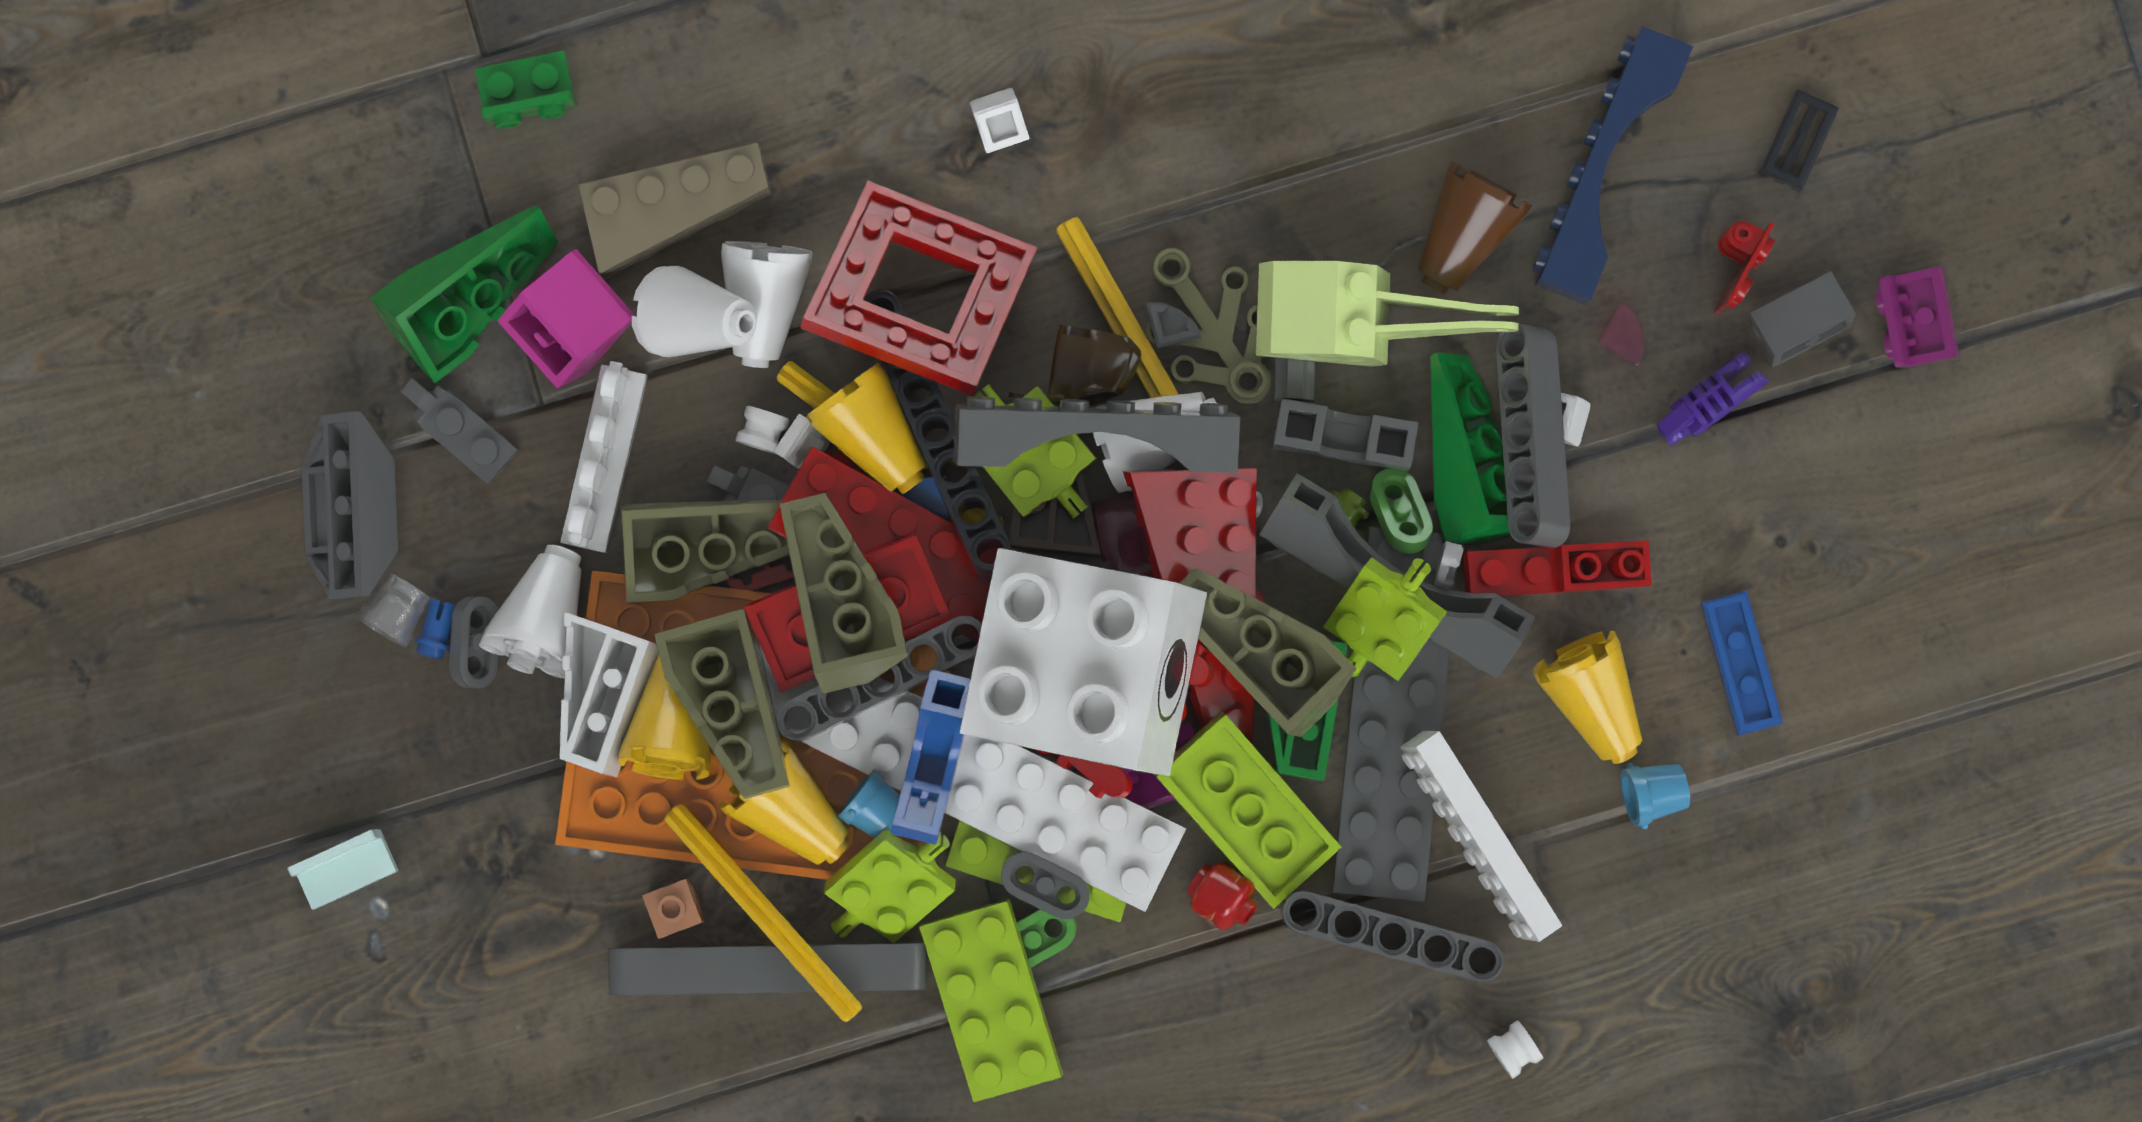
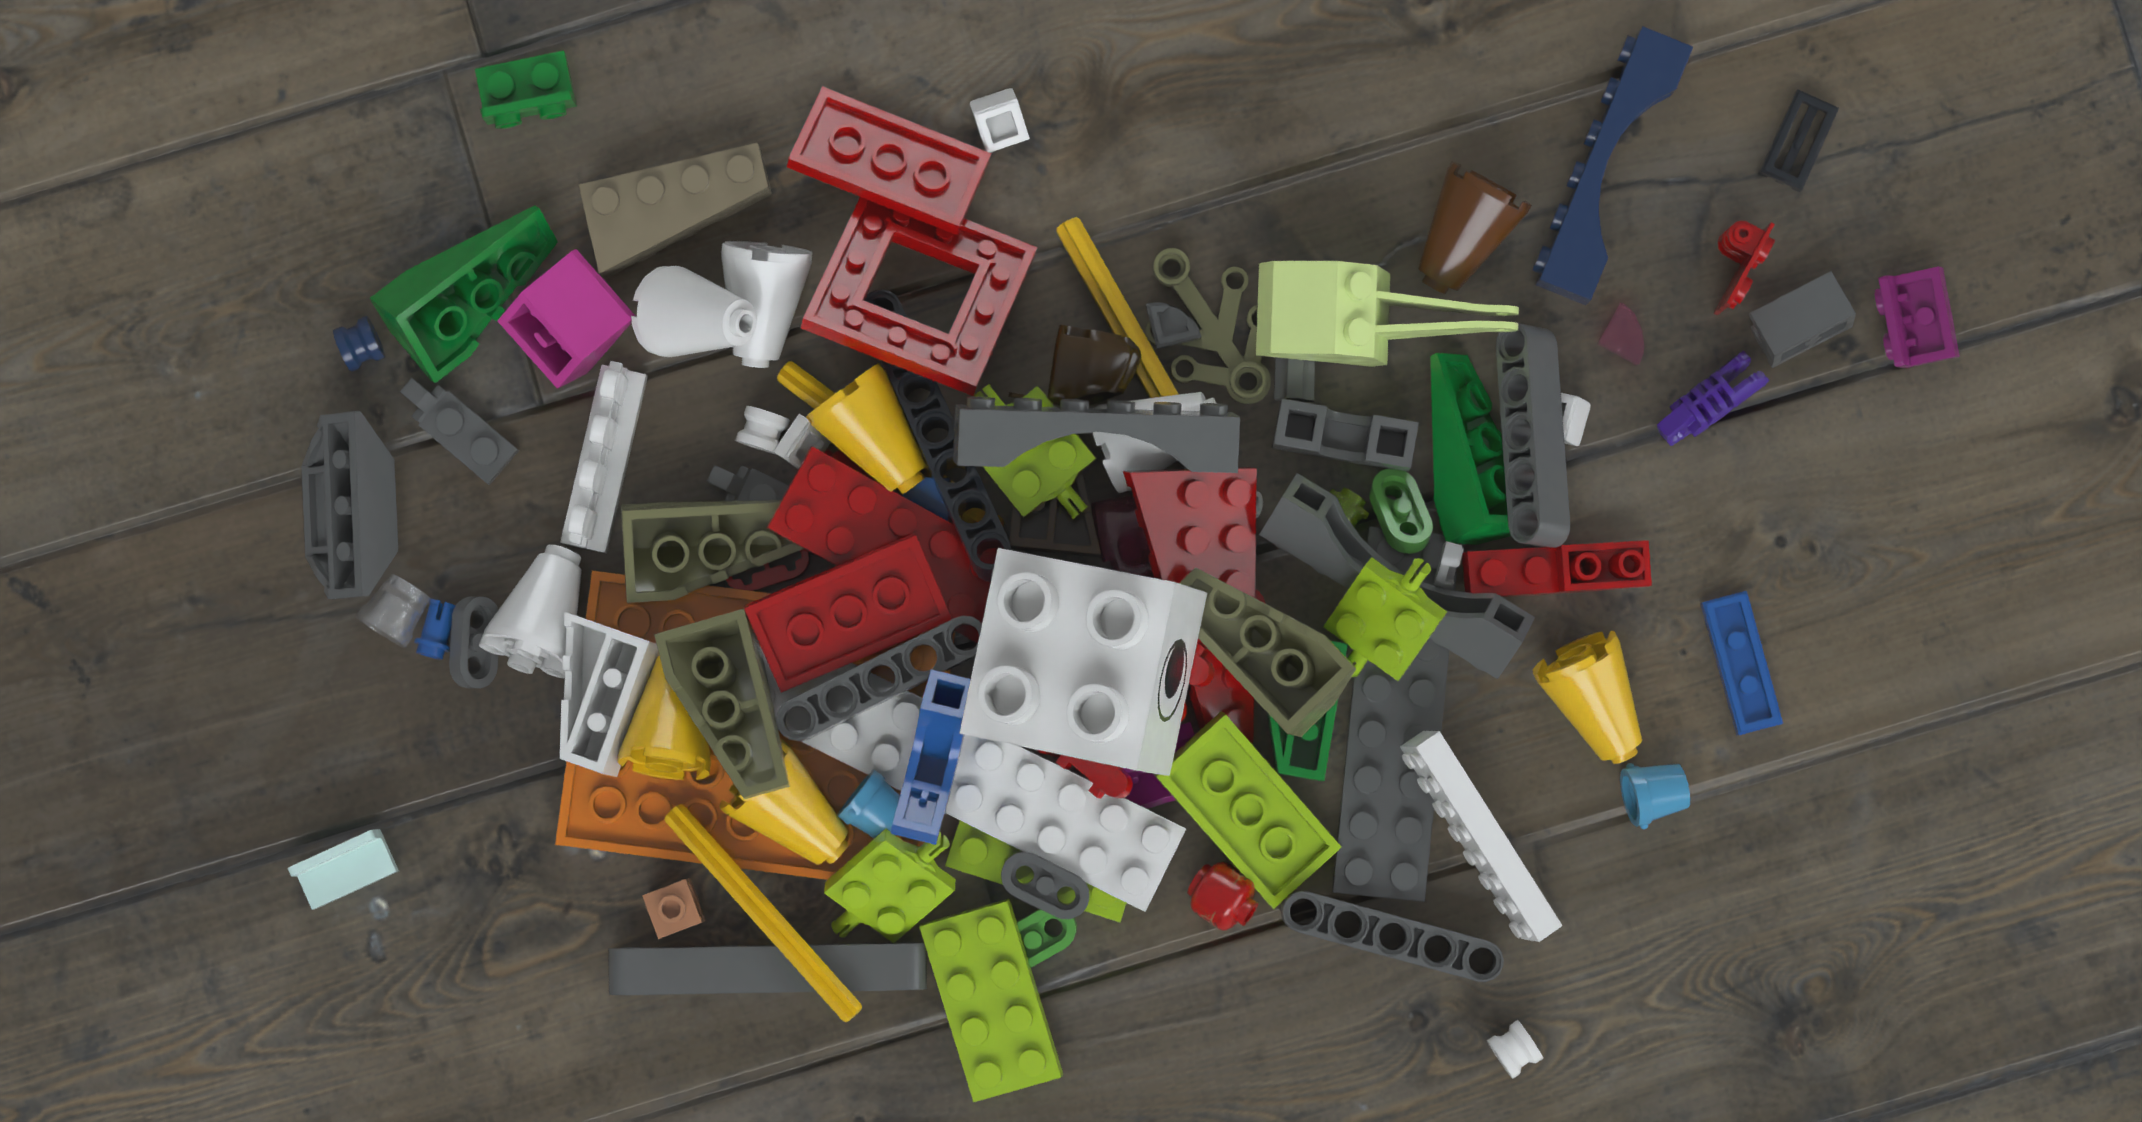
olive wedge [780,493,908,694] -> none
none -> dark blue wheel [333,316,385,372]
none -> plate [787,86,992,235]

